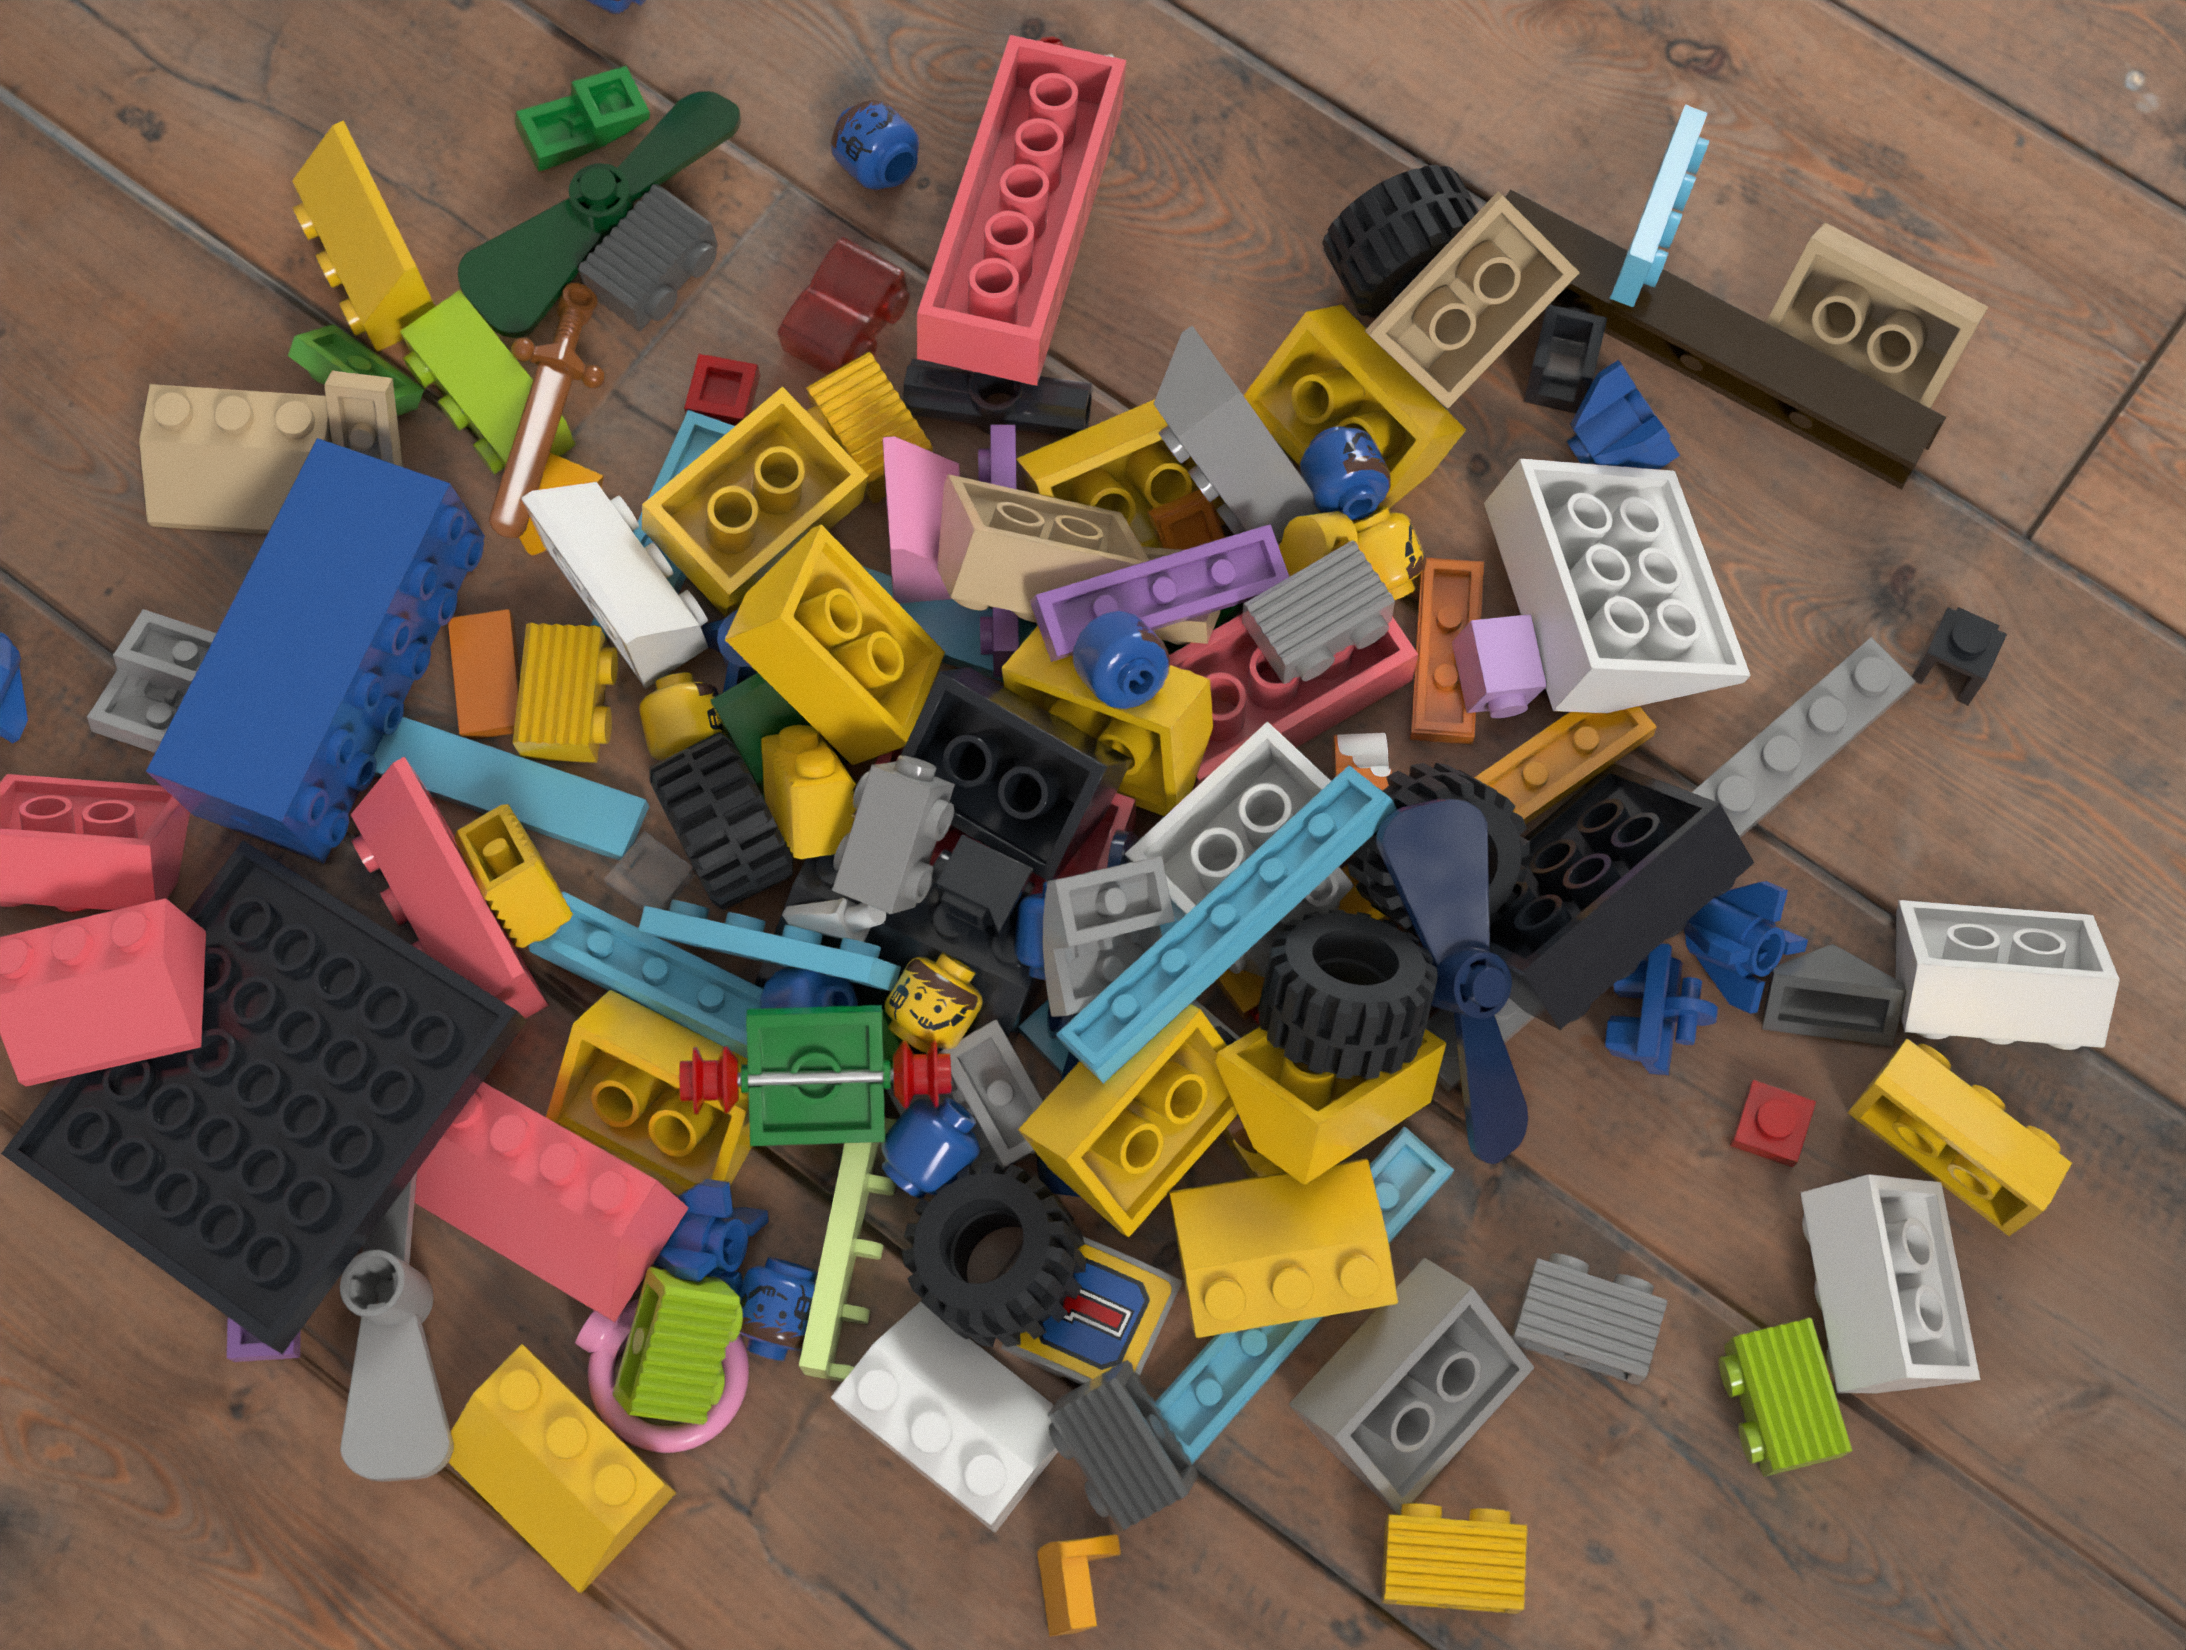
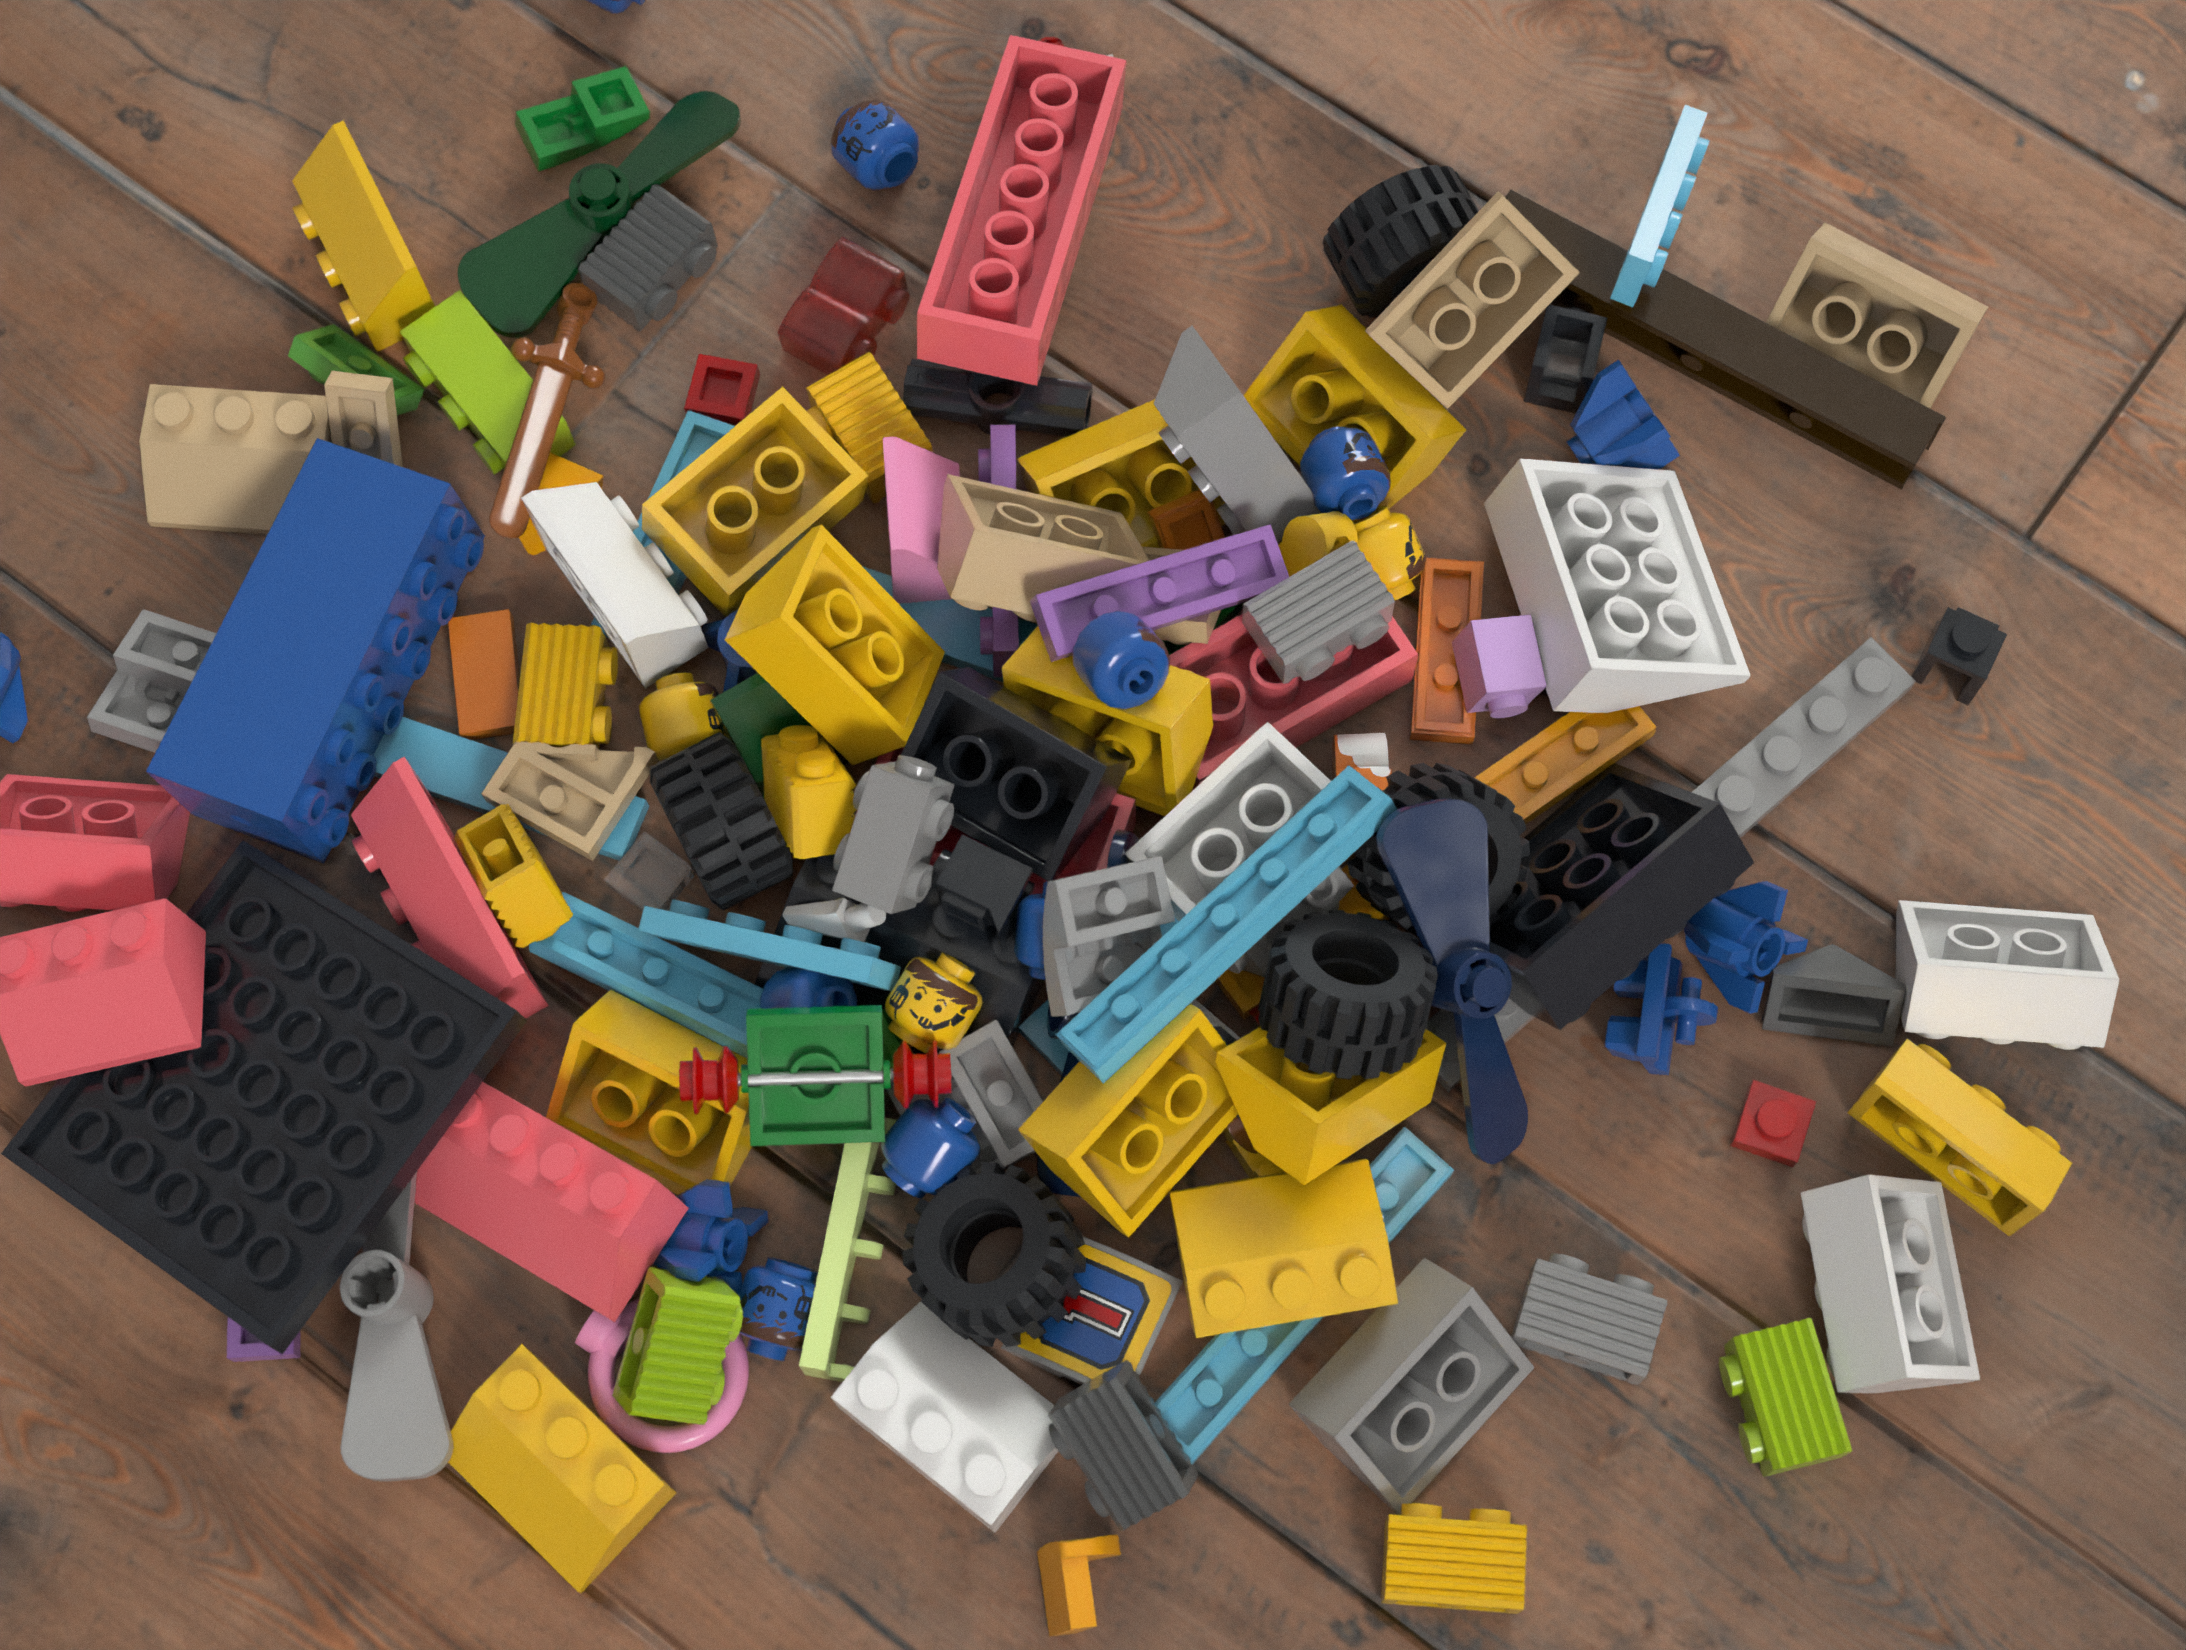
none -> tan wing [481,741,658,861]

